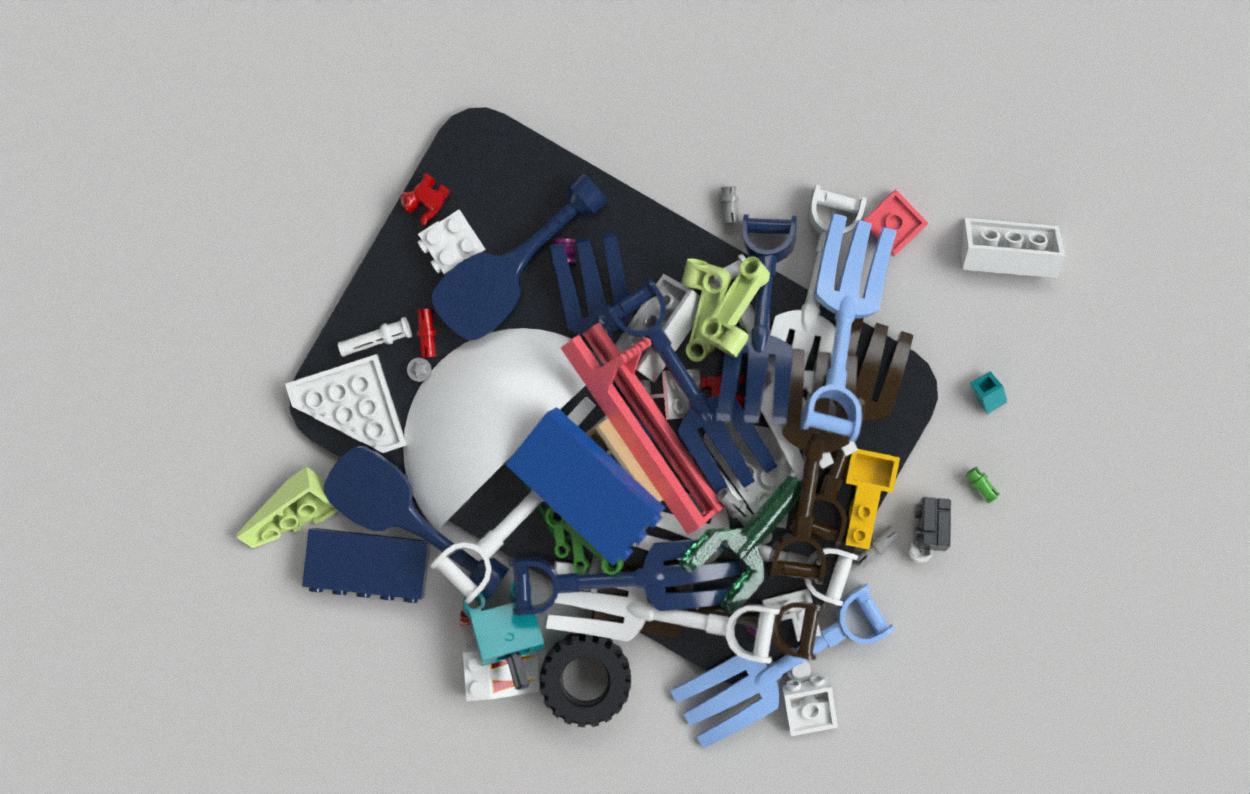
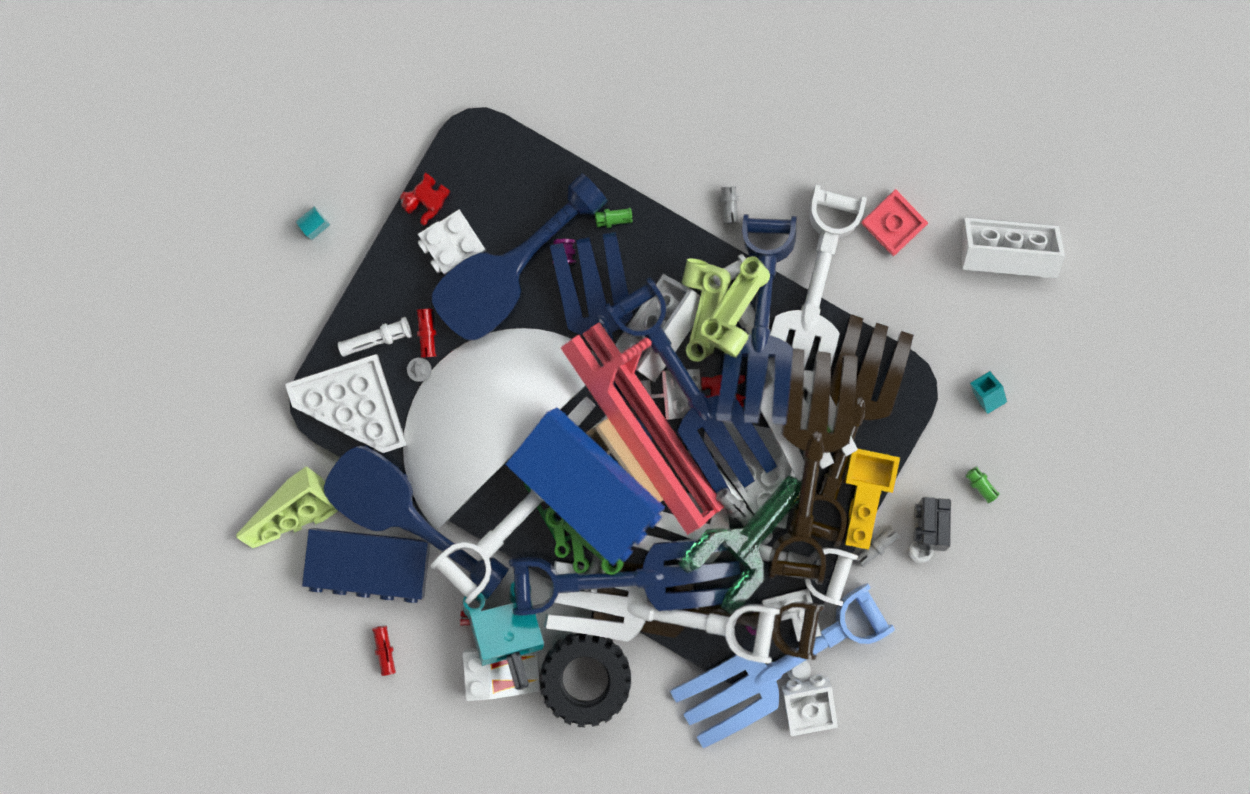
light blue piece [800,213,897,442] -> none
none -> teal brick [296,206,330,240]
none -> red pin [372,625,396,676]
none -> bright green pin [595,208,633,228]

